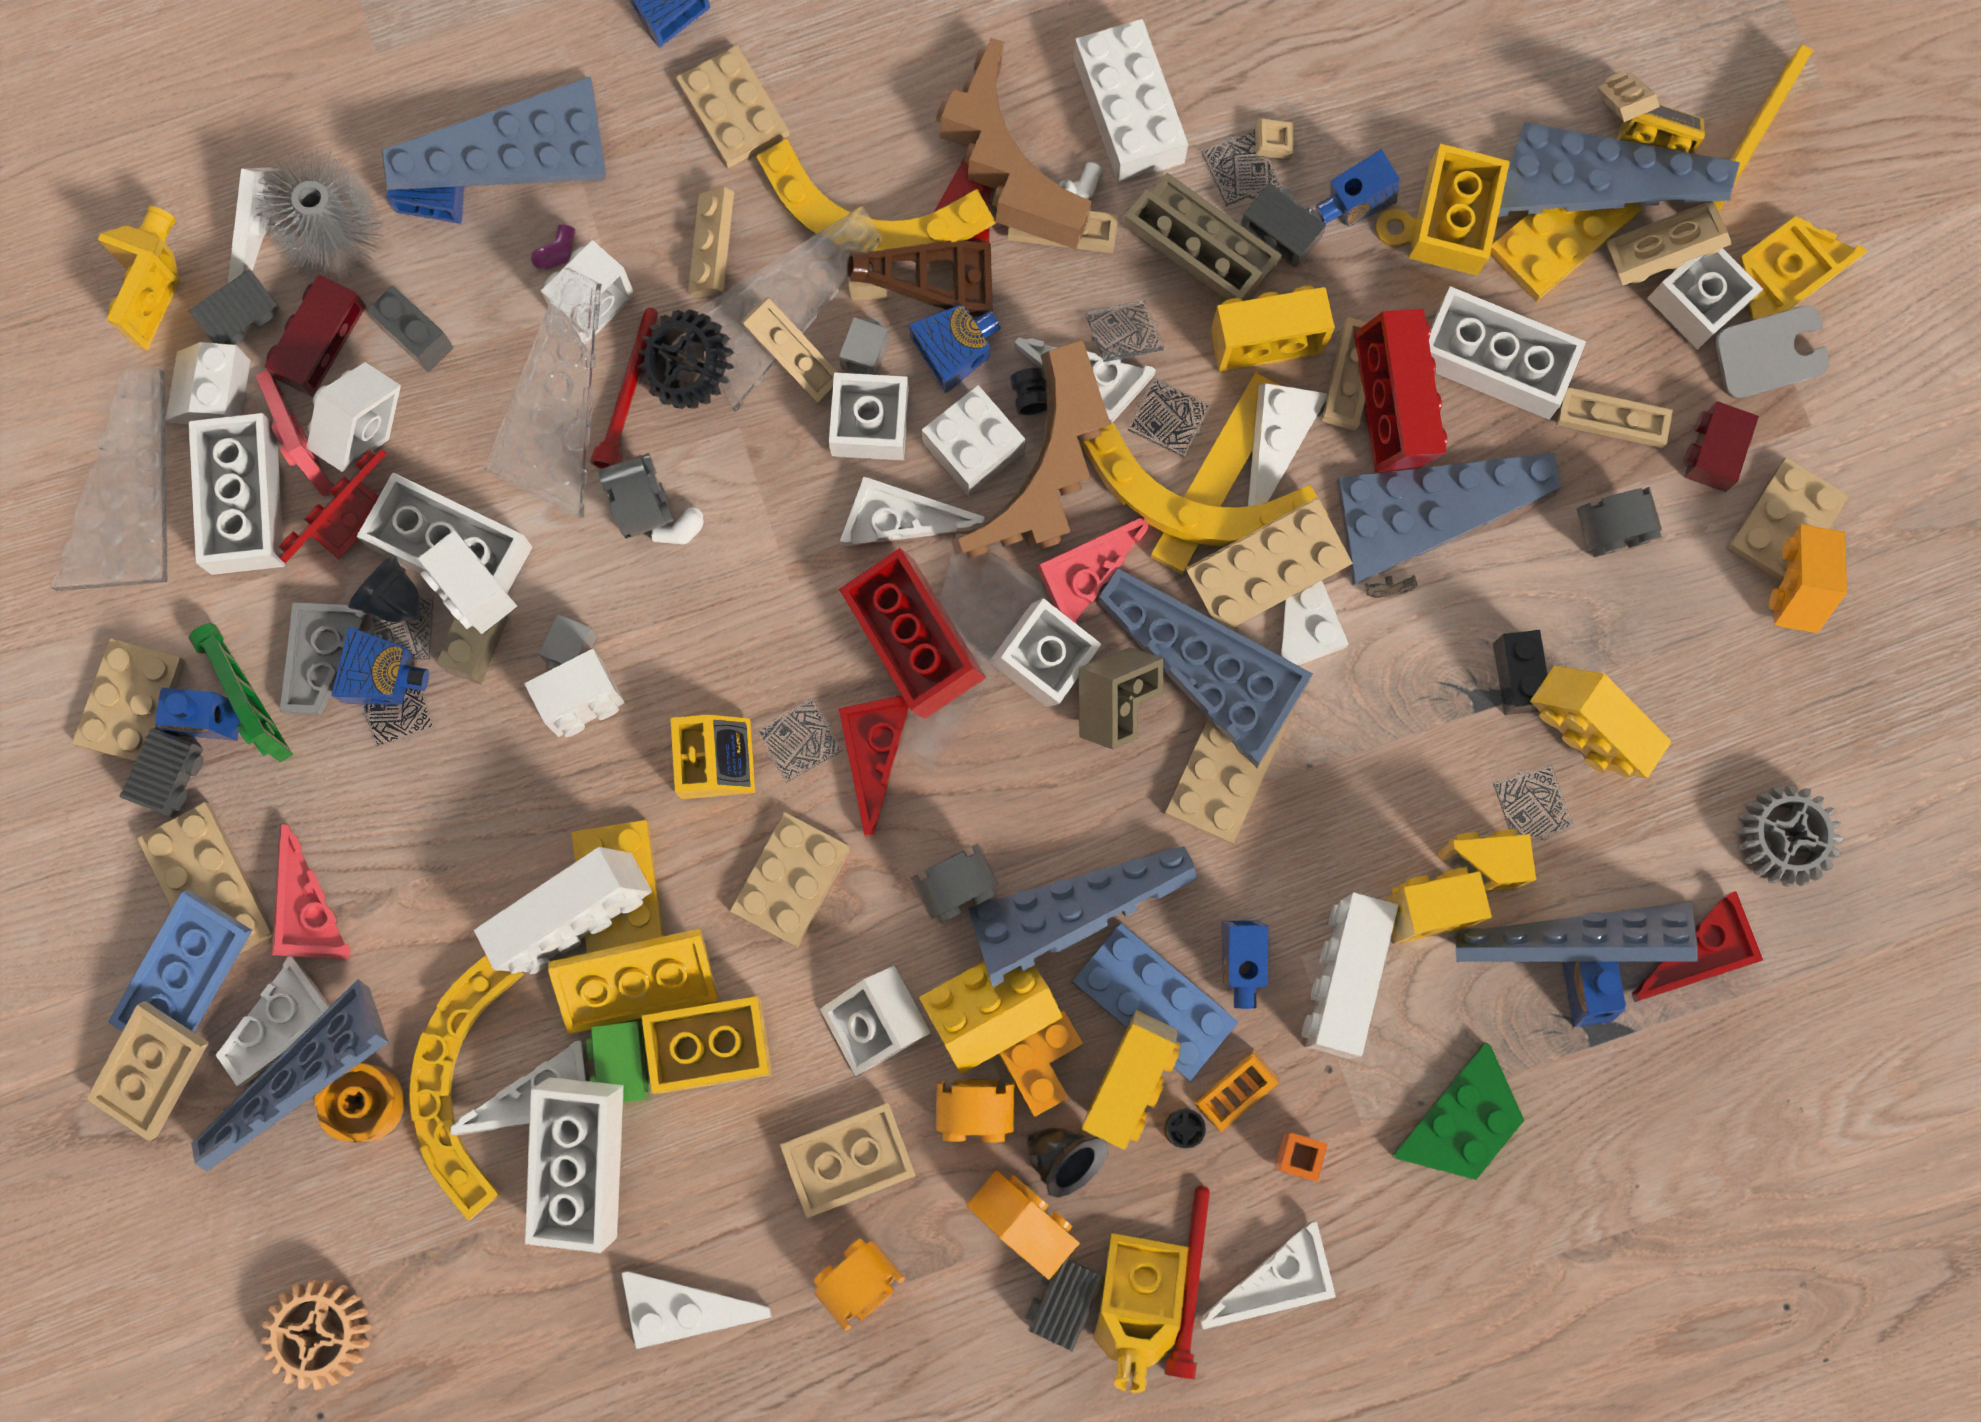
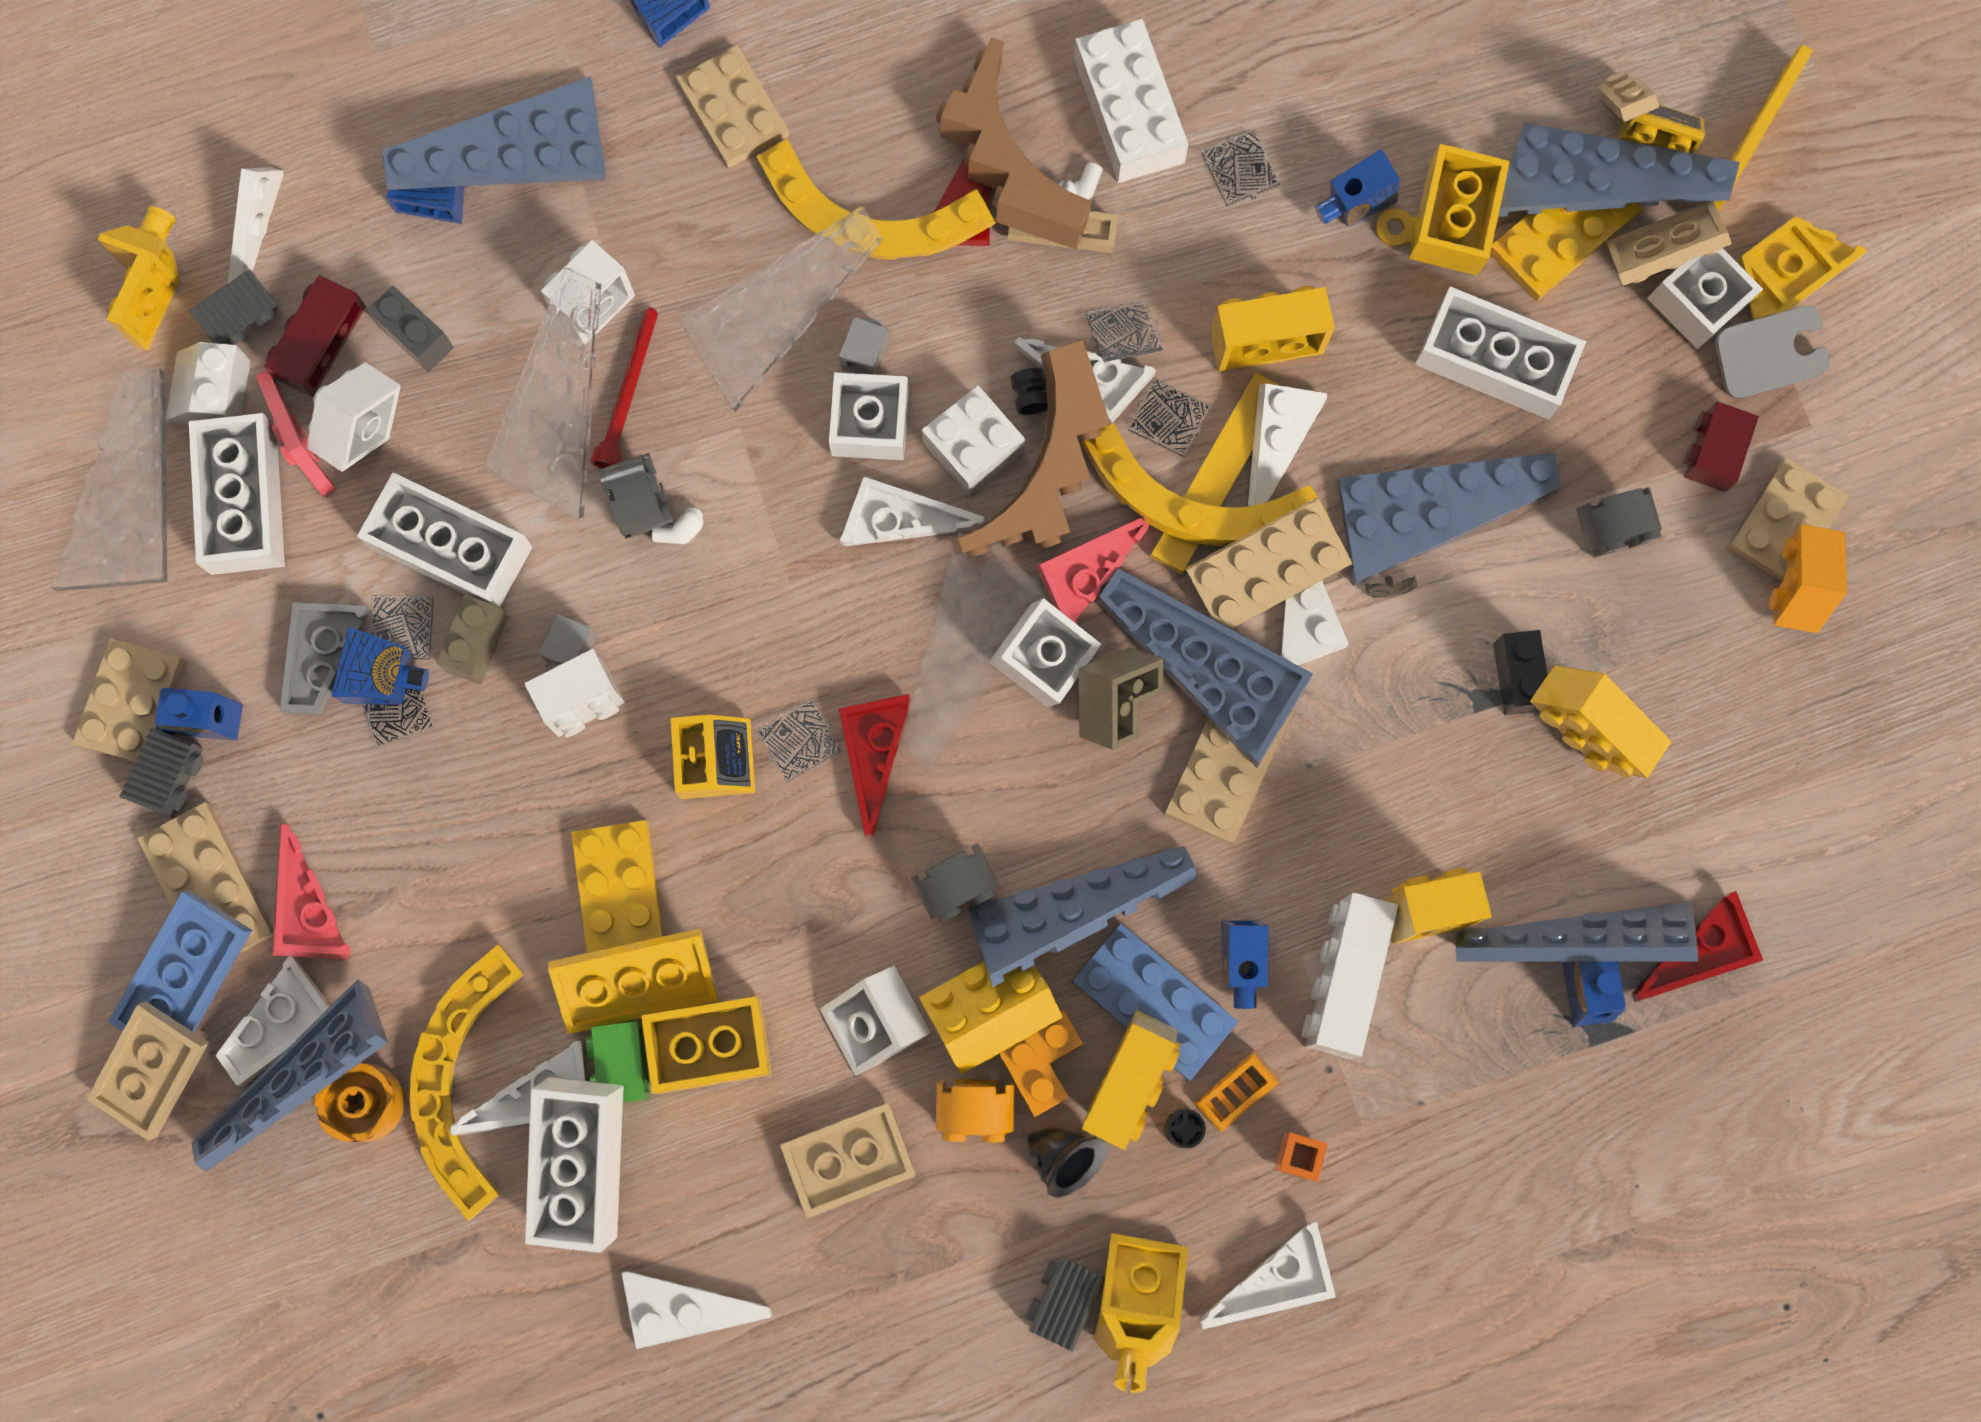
green plate [189,623,293,762] -> none
light grey piece [255,149,383,281] -> none
light nougat gear [260,1279,372,1390] -> none
red bracket [278,448,387,563] -> none
black piece [348,556,421,623] -> none
white brick [417,530,517,634] -> none
white brick [474,847,652,974] -> none
magenta arm [531,224,576,270] -> none
black gear [637,310,734,409] -> none
tan plate [688,186,734,299] -> none
tan plate [730,812,851,948] -> none
tan plate [740,297,838,403] -> none
light orange brick [813,1238,905,1331] -> none
red brick [839,548,986,719] -> none
reddish brown plate [847,240,993,316] -> none
tan tile [849,281,887,300] -> none
blue torso [909,305,1001,393] -> none
light orange brick [966,1170,1079,1280] -> none
dark tan brick [1124,172,1282,301] -> none
red piece [1164,1185,1210,1379] -> none
dark grey brick [1241,183,1327,268] -> none
tan tile [1255,118,1293,160] -> none
tan plate [1320,317,1367,431] -> none
red brick [1354,308,1448,473] -> none
green wing [1391,1042,1524,1180] -> none
yellow slope [1438,829,1536,892] -> none
clear piece [1493,765,1574,840] -> none
tan plate [1556,387,1673,448] -> none
light grey gear [1735,785,1844,887] -> none

